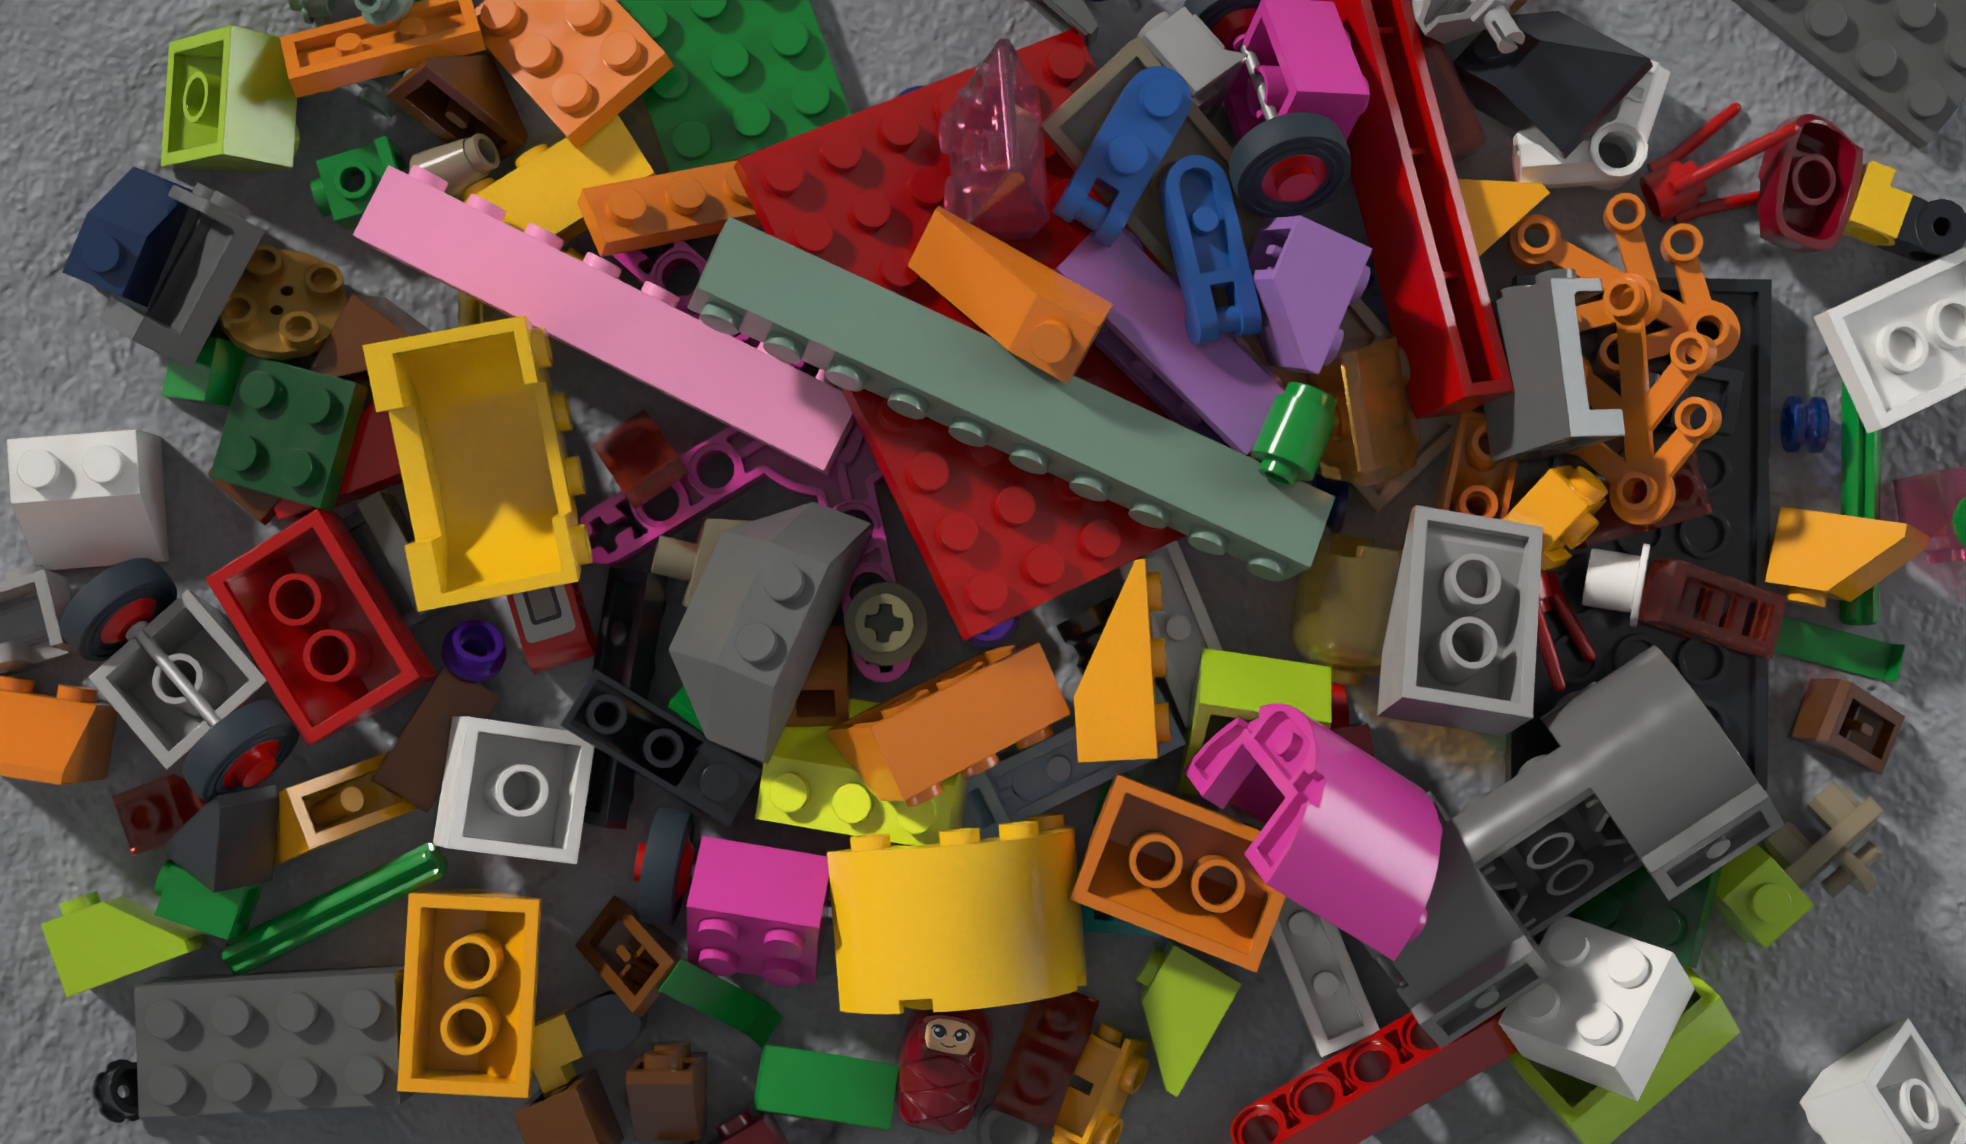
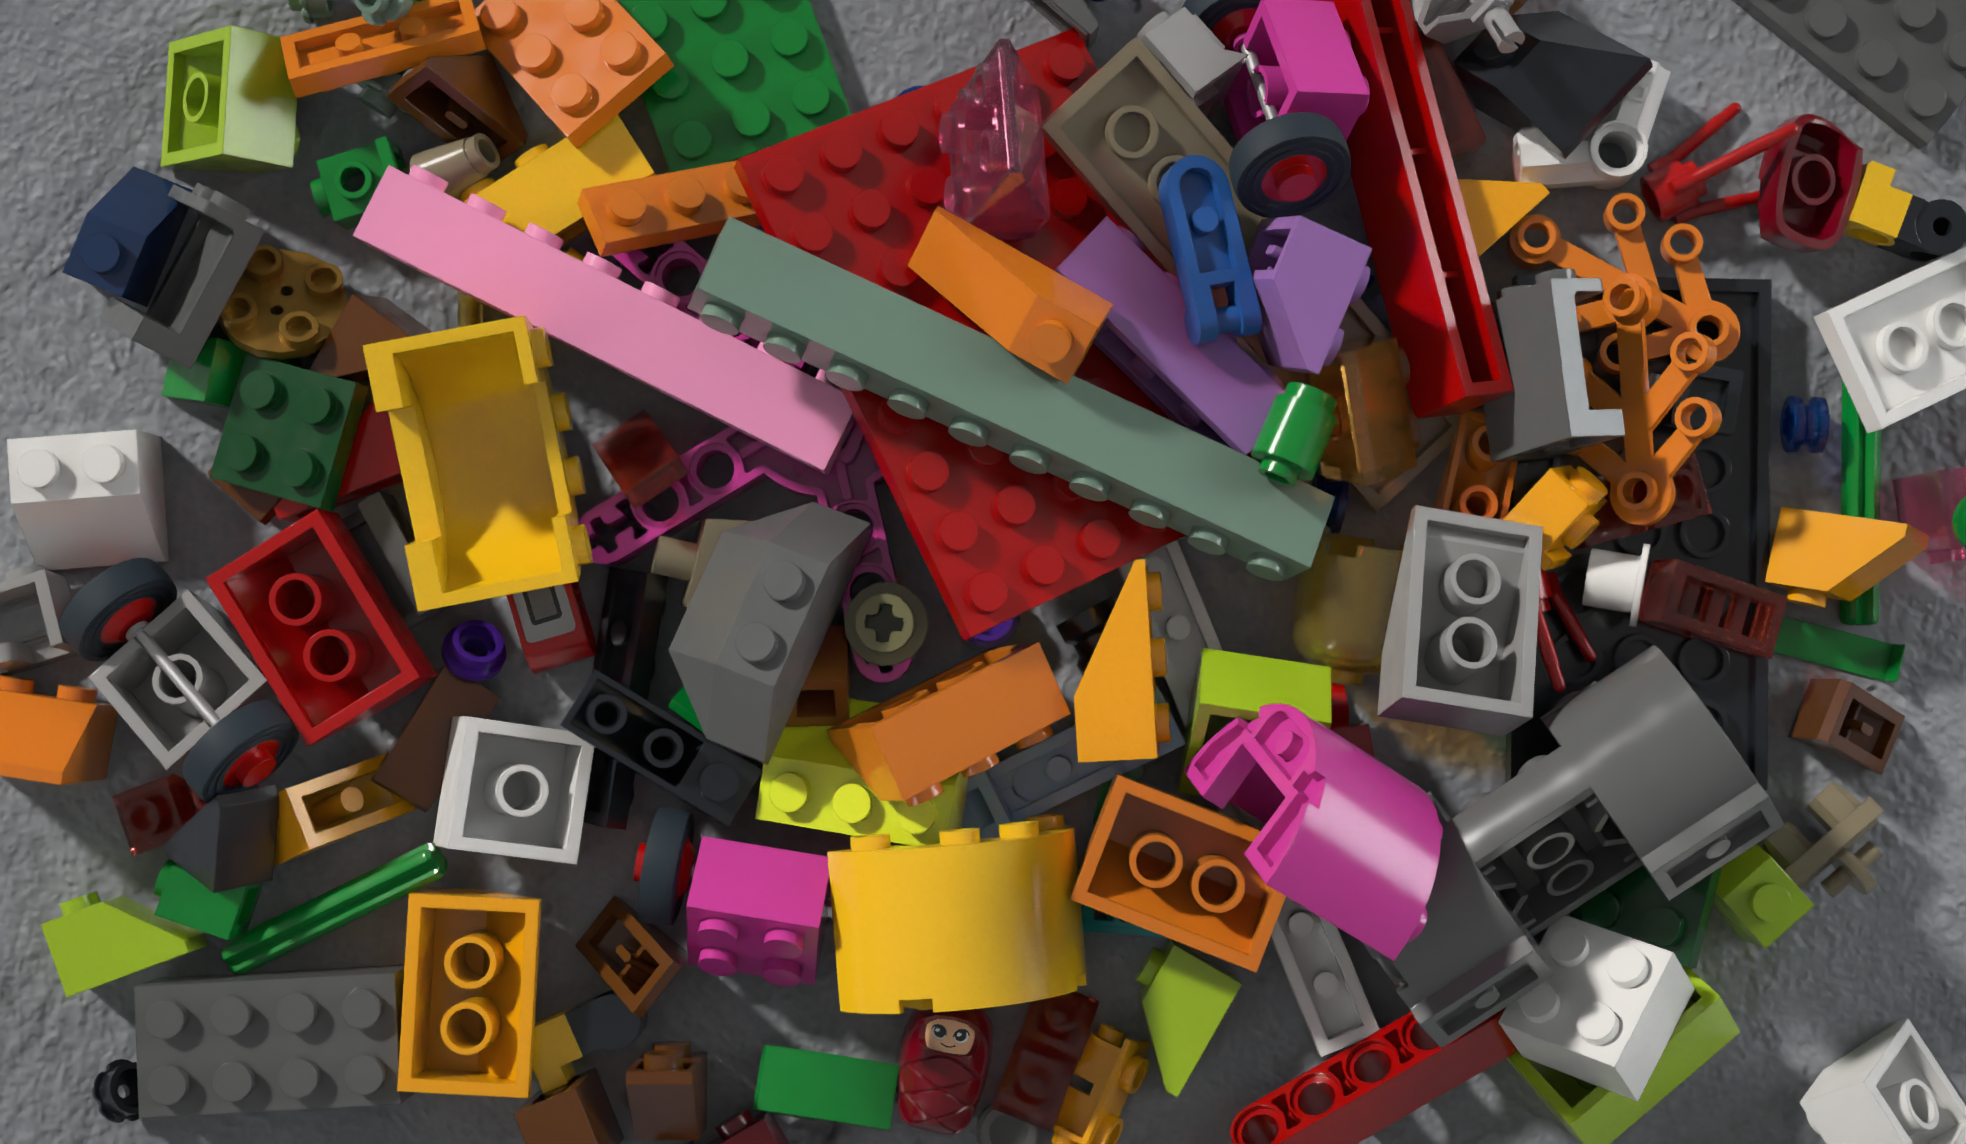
green piece [658,959,784,1048] -> none
blue plate [1052,66,1191,248] -> none

